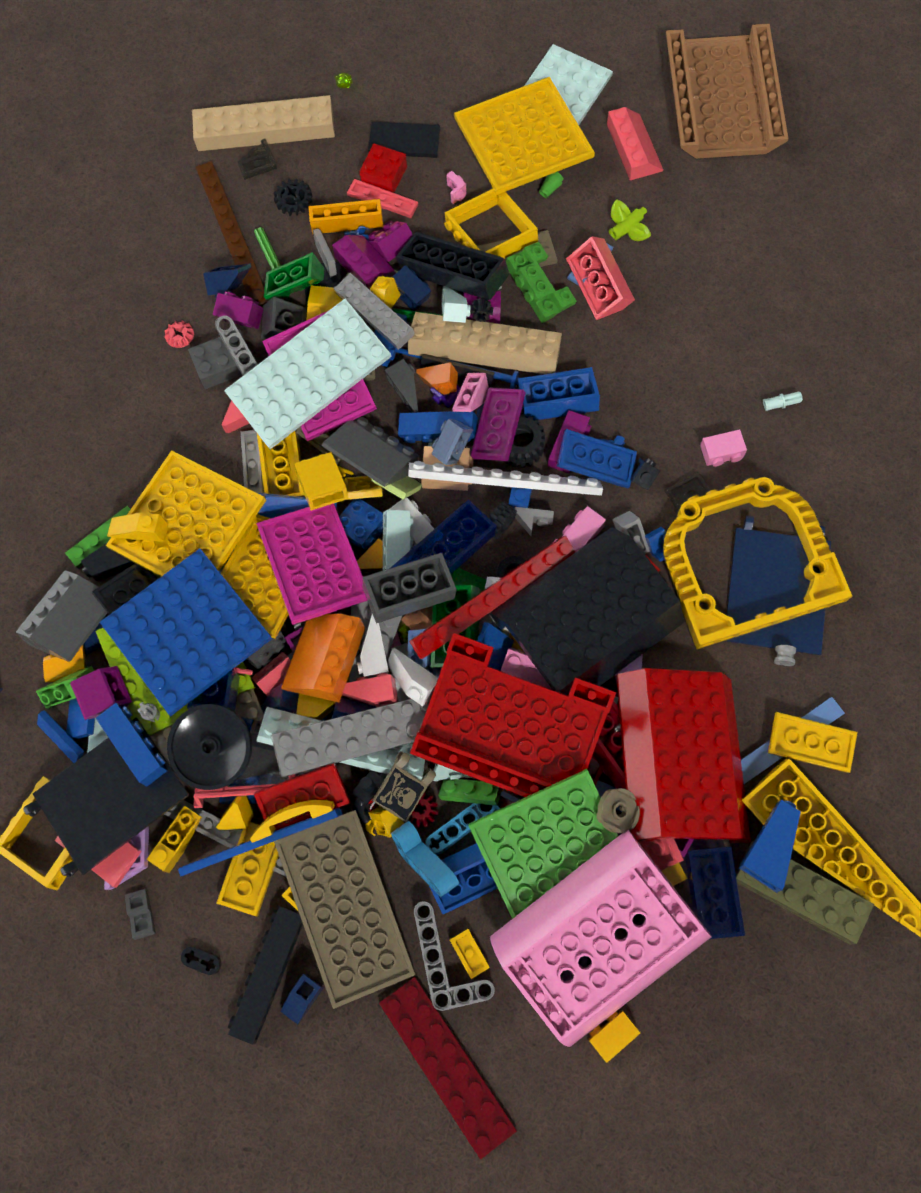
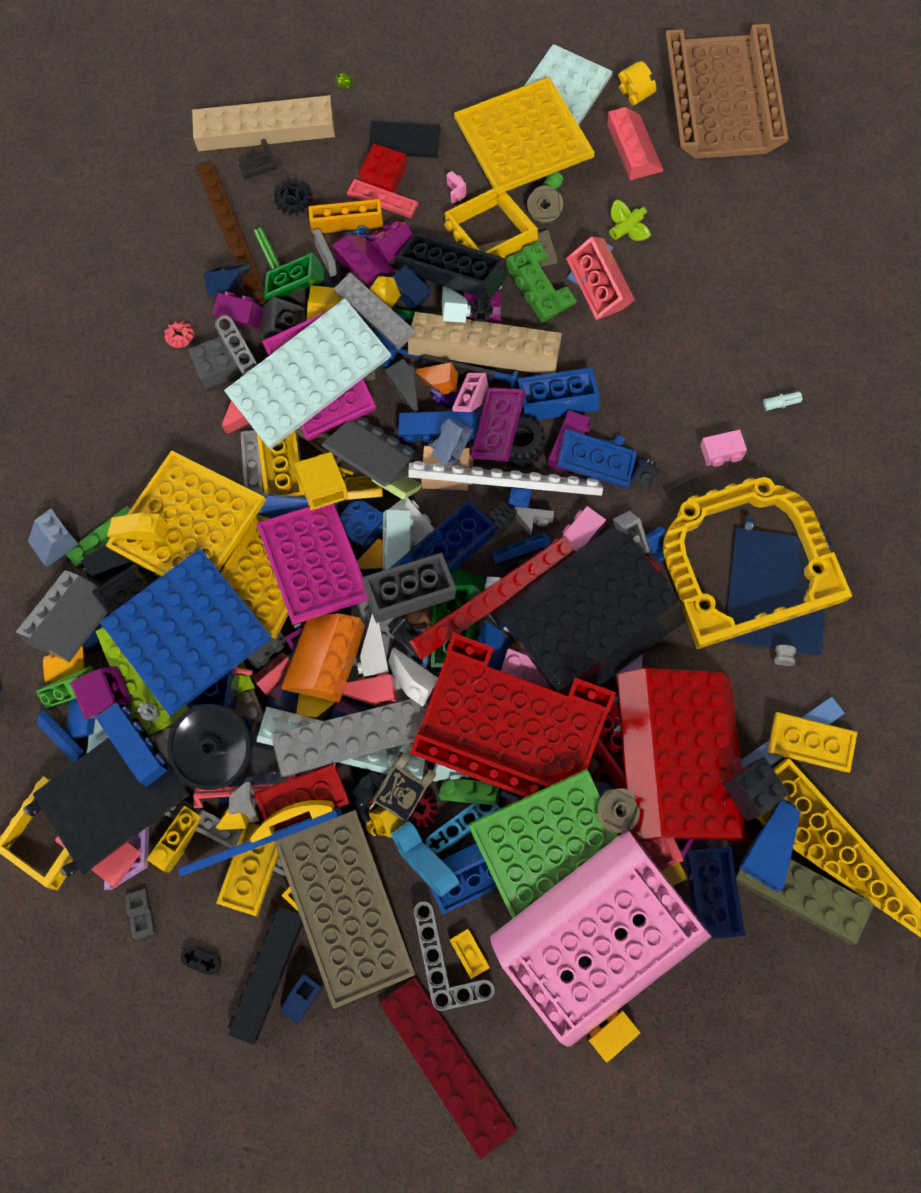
none -> sand blue slope [28,509,79,567]
none -> light grey slope [229,782,259,822]
none -> black piece [389,617,418,658]
none -> blue tile [490,533,551,564]
none -> dark tan plate [527,186,563,224]
none -> yellow brick [618,61,656,106]
none -> black brick [722,757,789,821]

